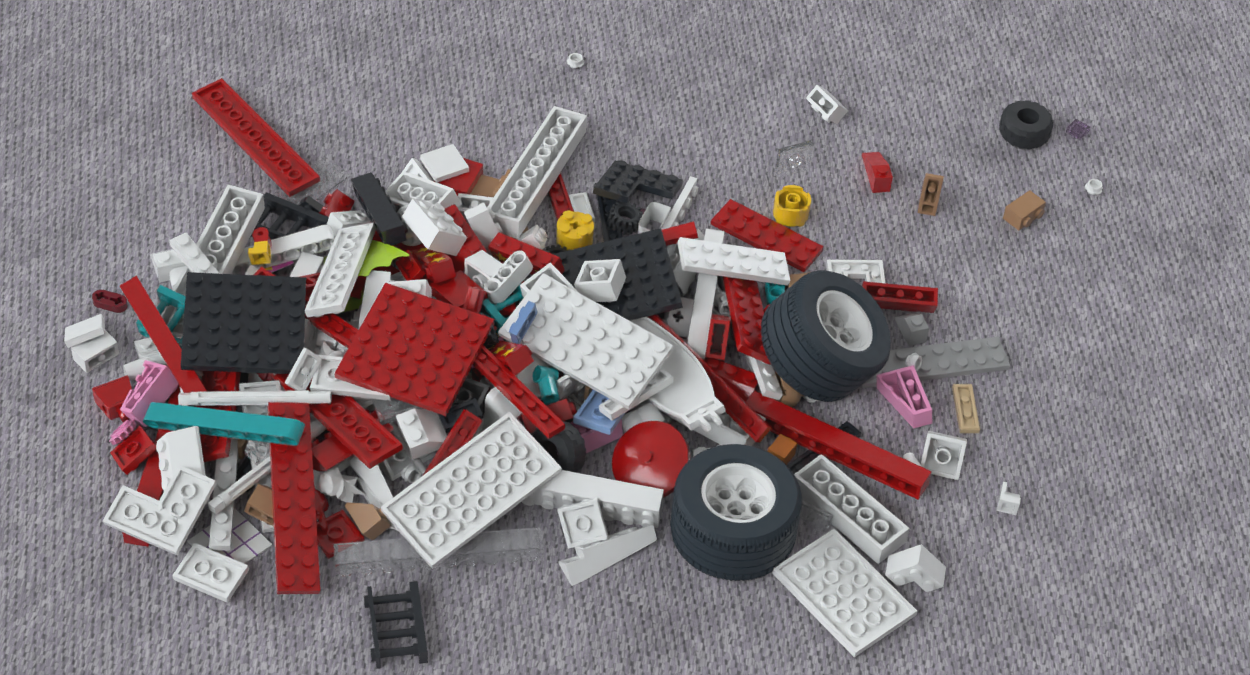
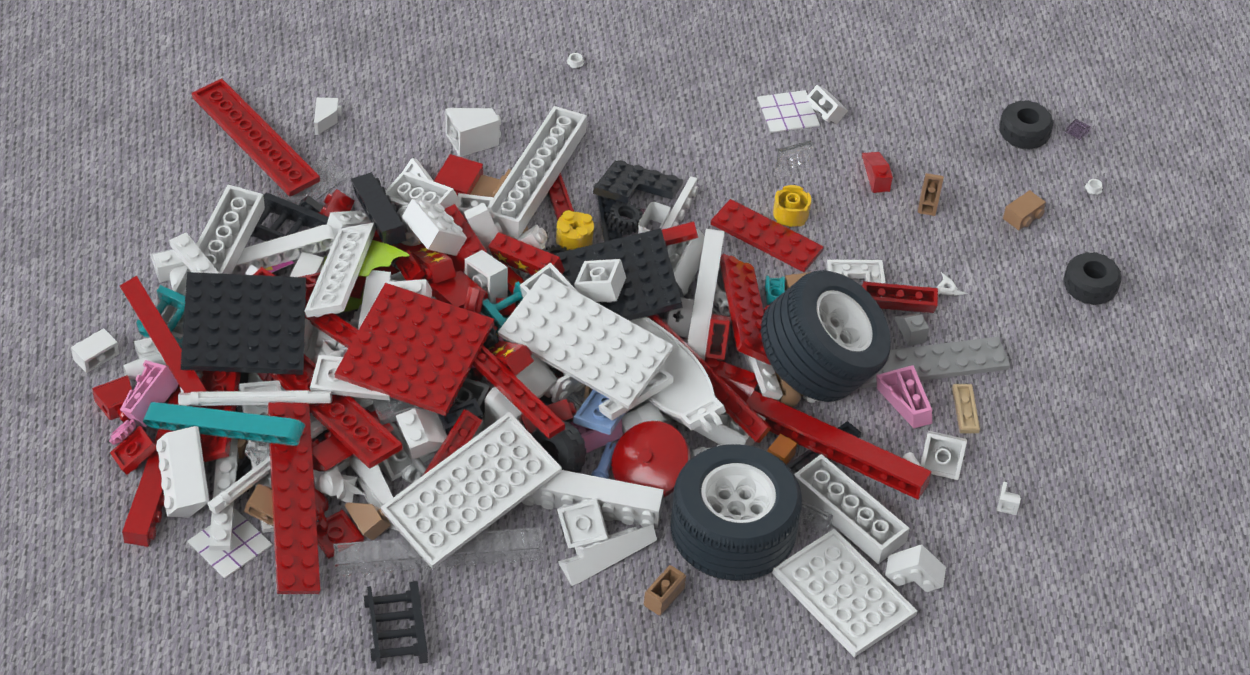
white tile [64,314,105,348] -> none
dark red beam [92,290,128,313] -> none
white plate [103,465,217,556] -> none
white plate [172,543,249,603] -> none
yellow leg [248,227,272,265] -> none
white plate [285,348,322,391] -> none
white tile [420,144,469,183] -> none
white beam [484,251,533,304] -> none
medium blue plate [509,301,538,344] -> none
teal piece [532,365,560,405] -> none
white tile [569,192,595,222] -> none
white plate [678,237,791,285] -> none
white plate [906,353,922,371] -> none
none -> white slope [314,97,342,135]
none -> white slope [445,108,501,157]
none -> medium blue pin [591,442,616,479]
none -> medium nougat brick [644,565,686,616]
none -> white piece [757,90,820,133]
none -> white piece [937,272,967,296]
none -> black tyre [1064,252,1122,305]

